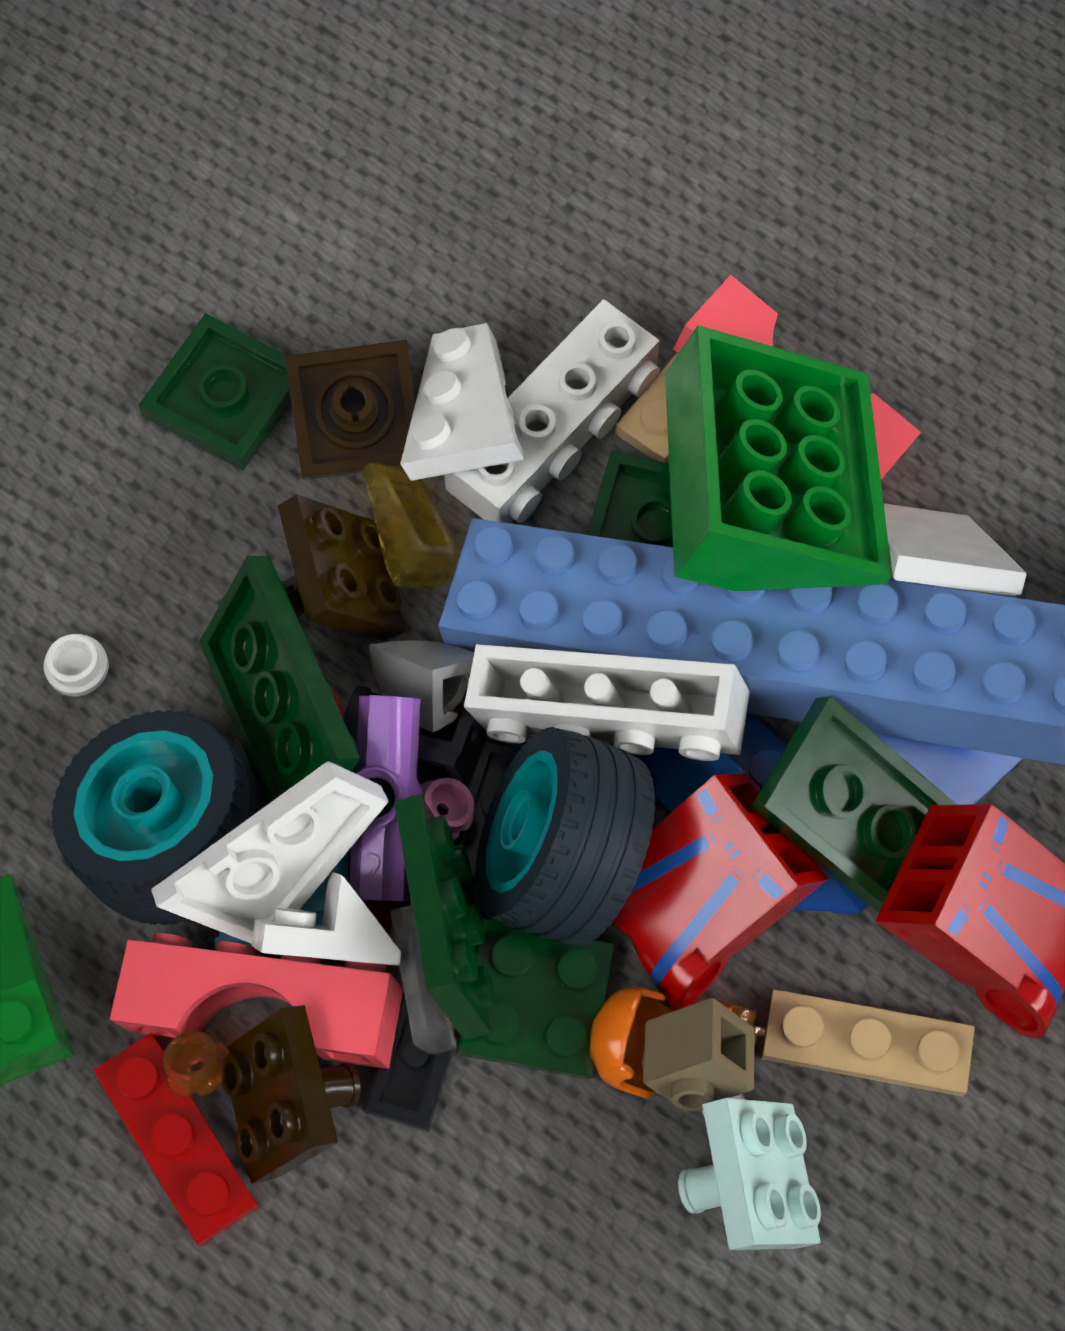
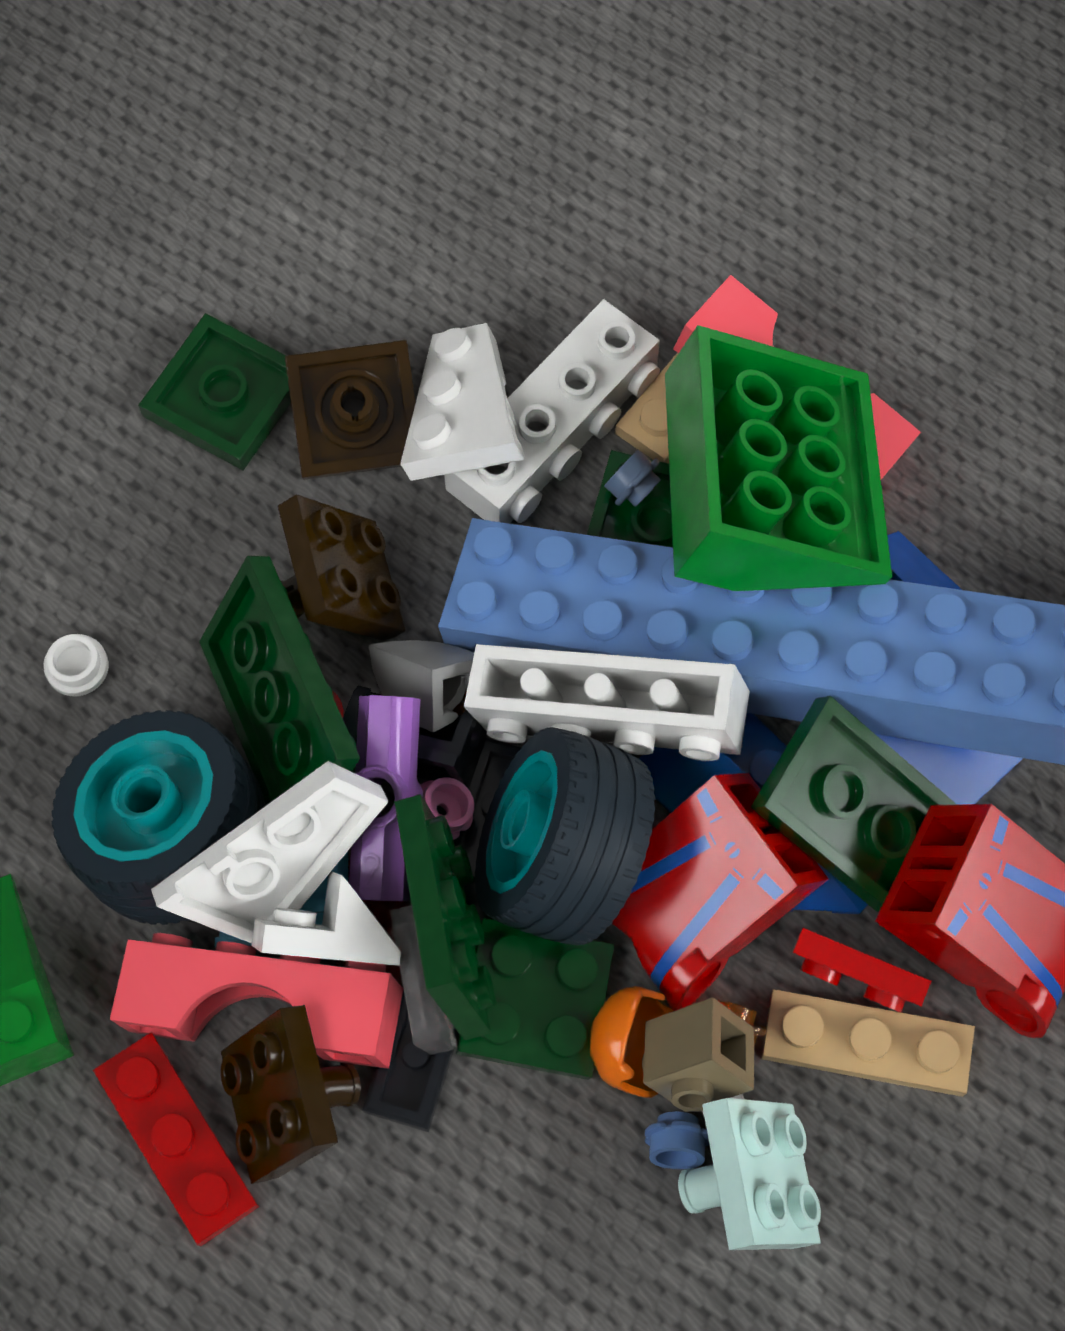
clear orange plate [163,1031,229,1097] -> none
clear yellow slope [363,463,461,590] -> none
white tile [884,504,1027,597] -> none
none -> sand blue plate [604,450,661,507]
none -> medium blue plate [645,1111,710,1169]
none -> red plate [792,928,932,1013]

